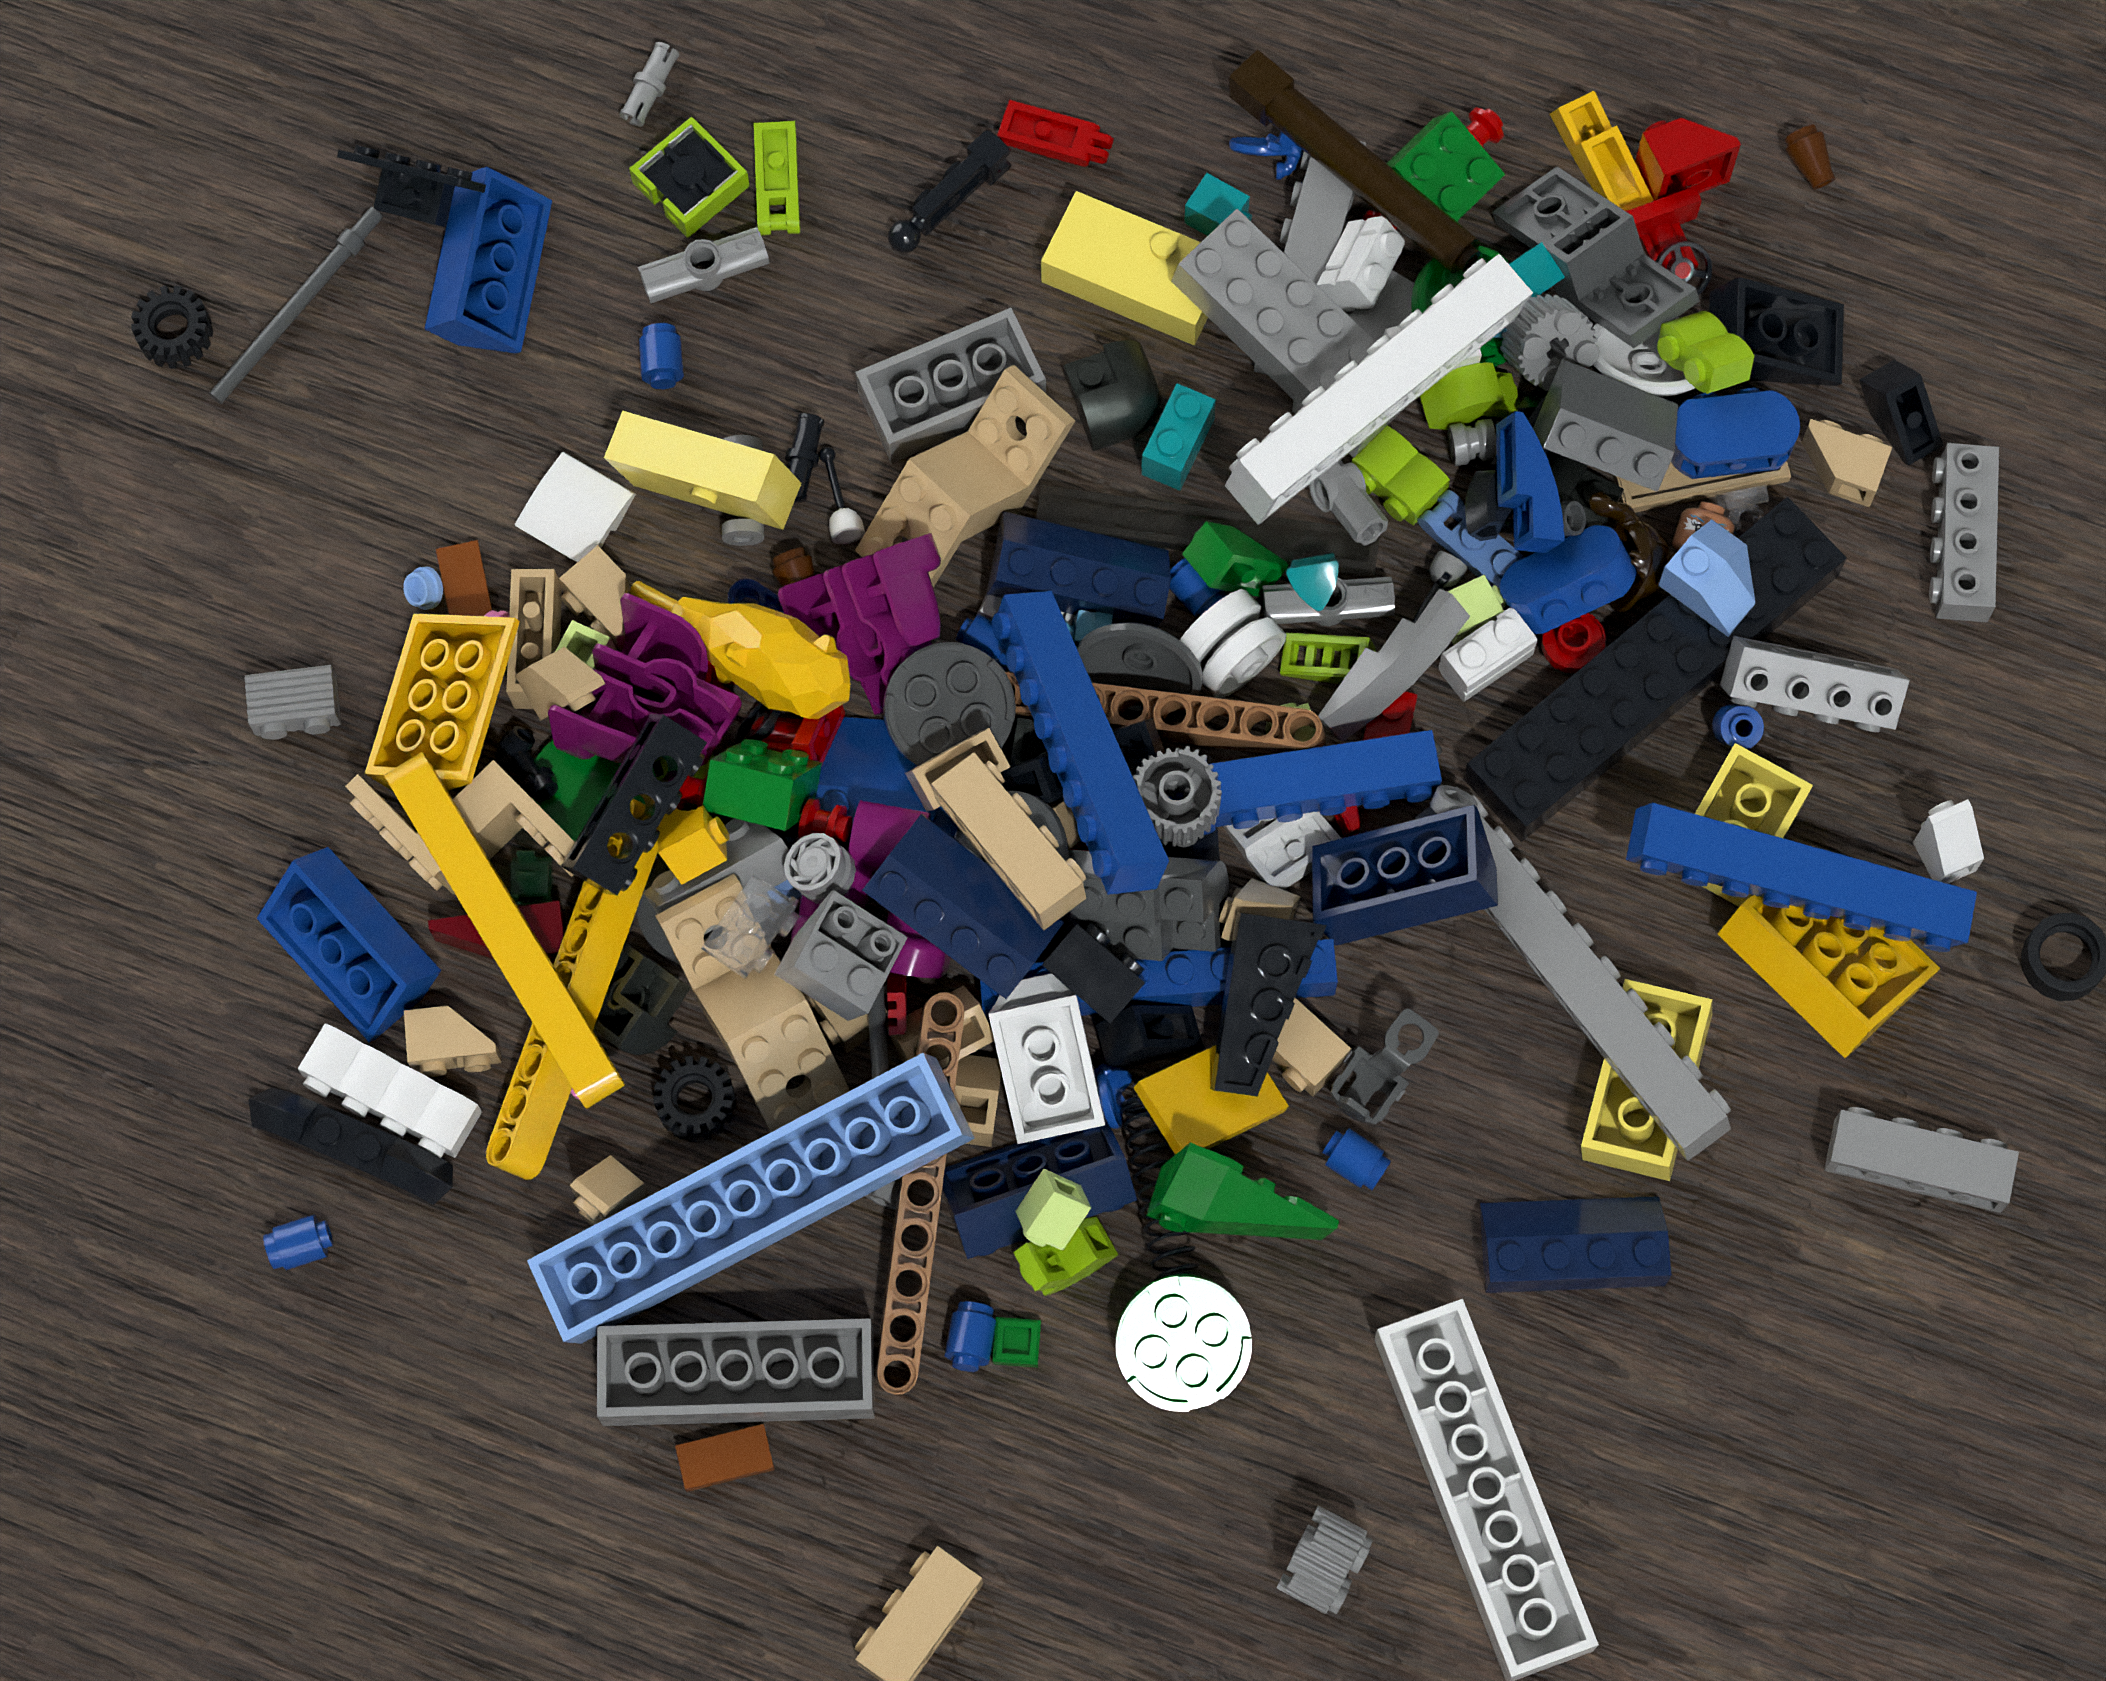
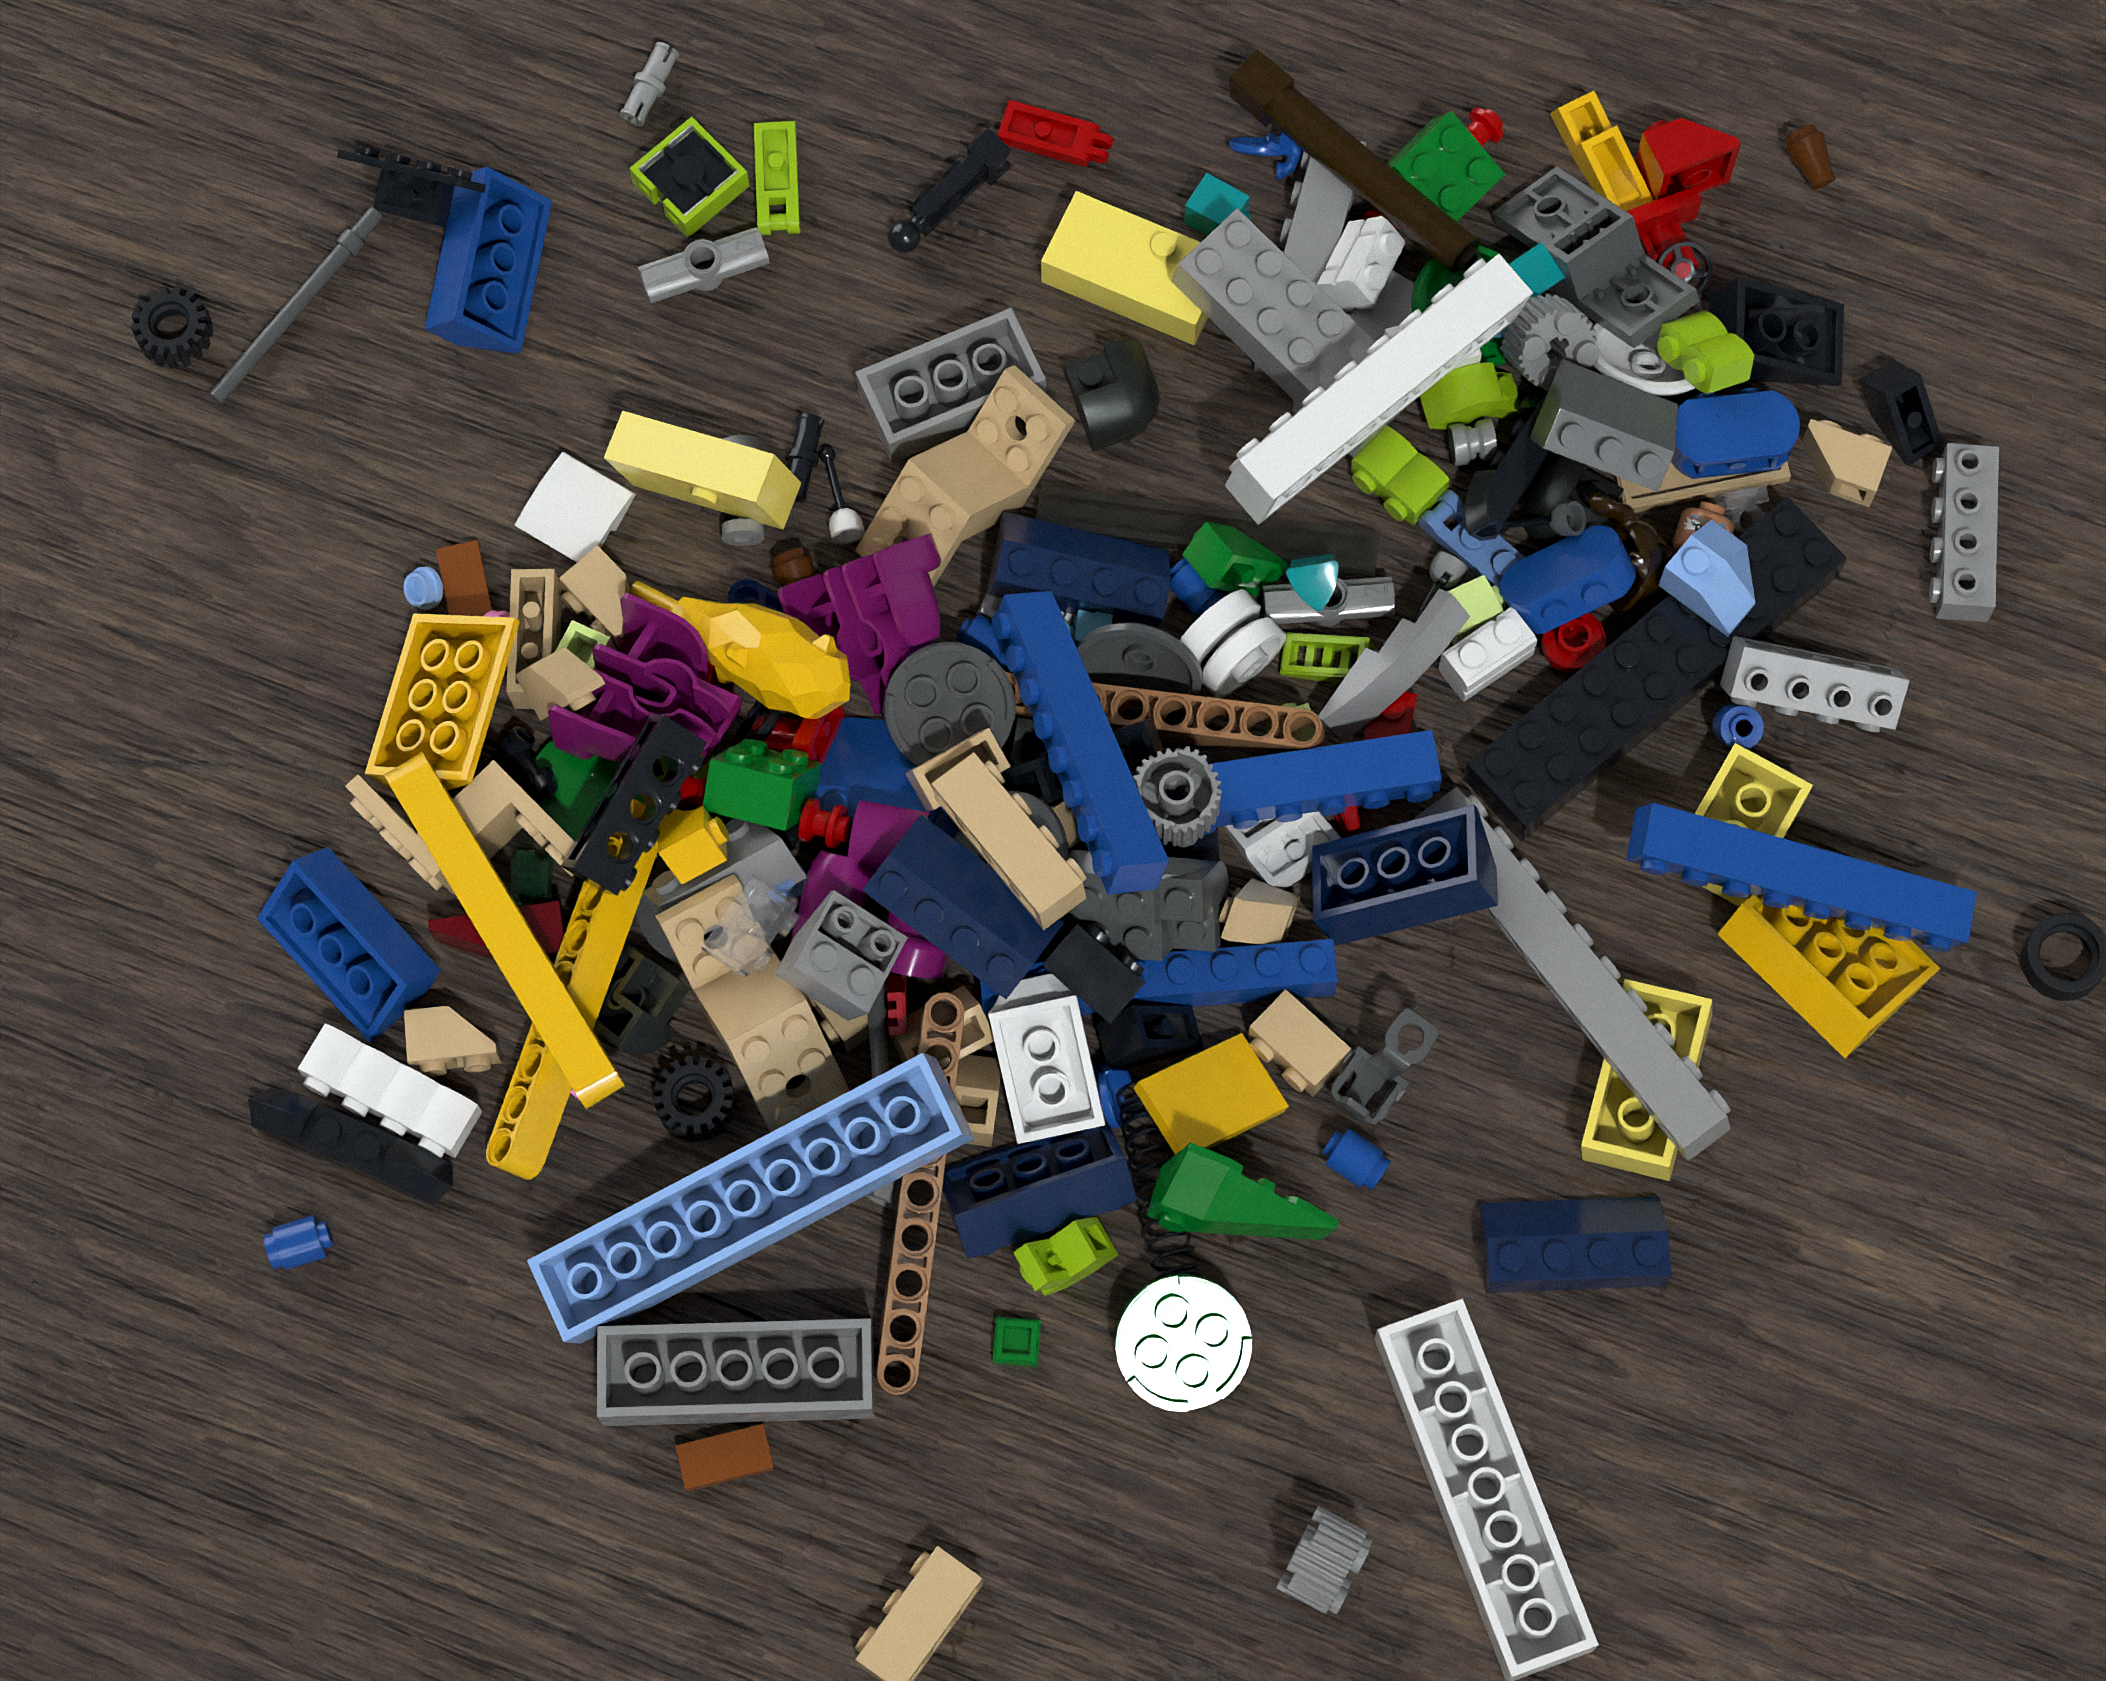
light grey brick [244,665,341,740] -> none
tan slope [570,1155,649,1226] -> none
blue brick [639,323,684,389] -> none
light grey wheel [784,833,856,904] -> none
blue brick [944,1301,996,1372] -> none
yellowish green brick [1015,1169,1091,1251] -> none
teal brick [1141,383,1216,491] -> none
black wing [1210,912,1327,1096] -> none
light grey piece [1309,459,1388,546] -> none
light grey tile [1430,785,1478,814] -> none
blue slope [1496,411,1565,554] -> none
light grey brick [1824,1107,2019,1213] -> none
white slope [1913,799,1984,884] -> none

